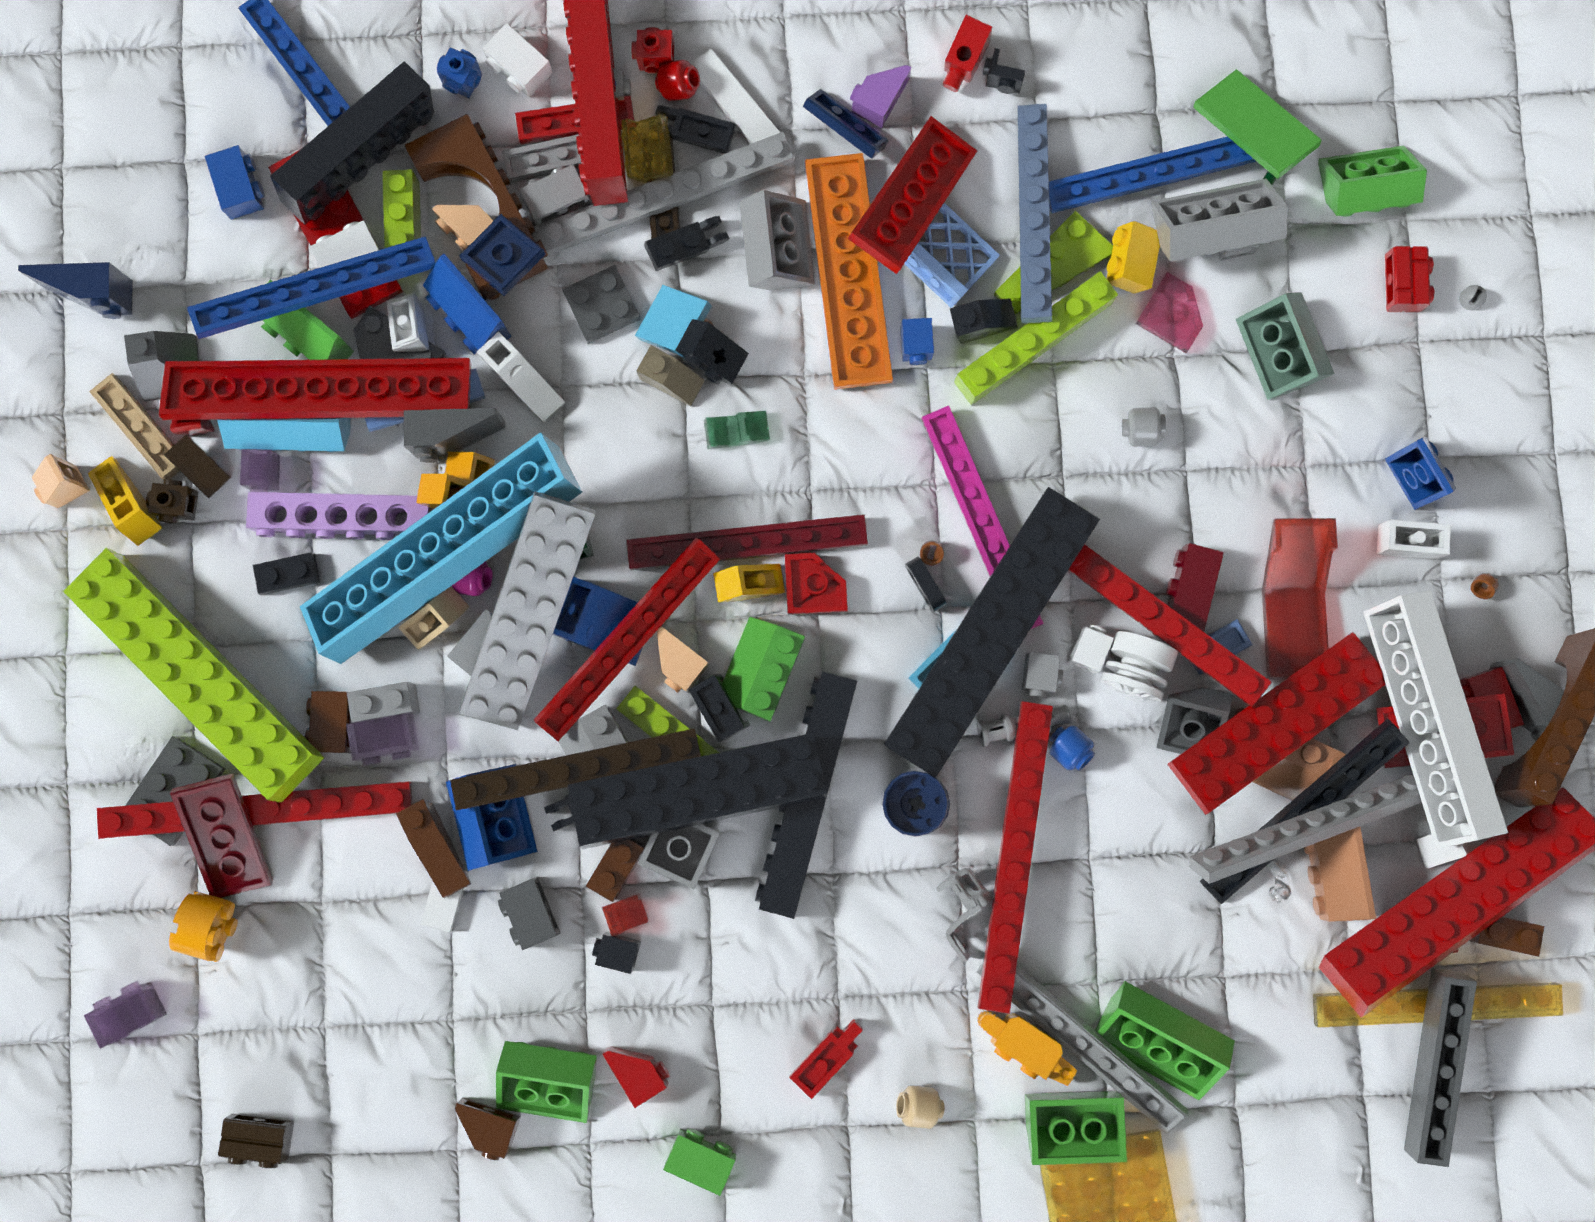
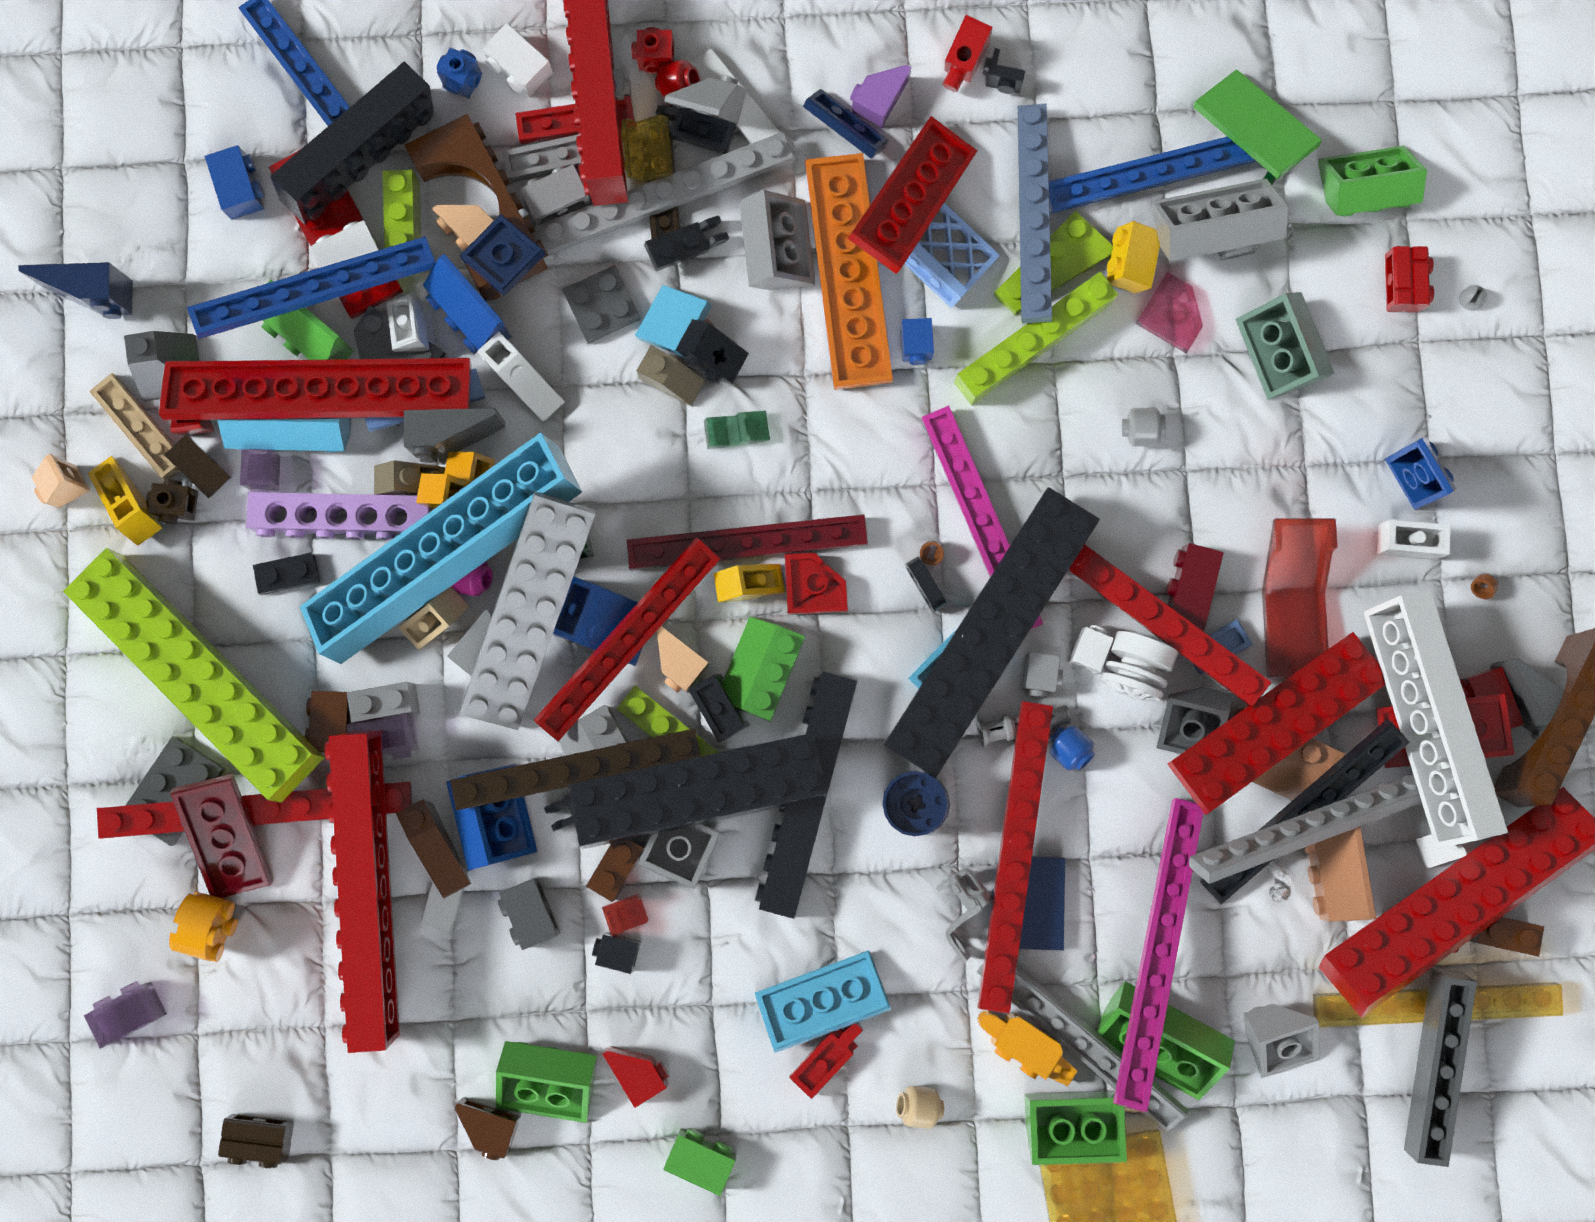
black slope [949,298,1018,344] -> none
none -> red brick [325,730,400,1053]
none -> dark tan slope [374,460,445,496]
none -> light grey slope [664,75,747,124]
none -> medium azure tile [754,950,891,1053]
none -> dark blue tile [1019,856,1065,951]
none -> dark pink plate [1113,798,1204,1112]
none -> light grey slope [1244,1004,1320,1078]

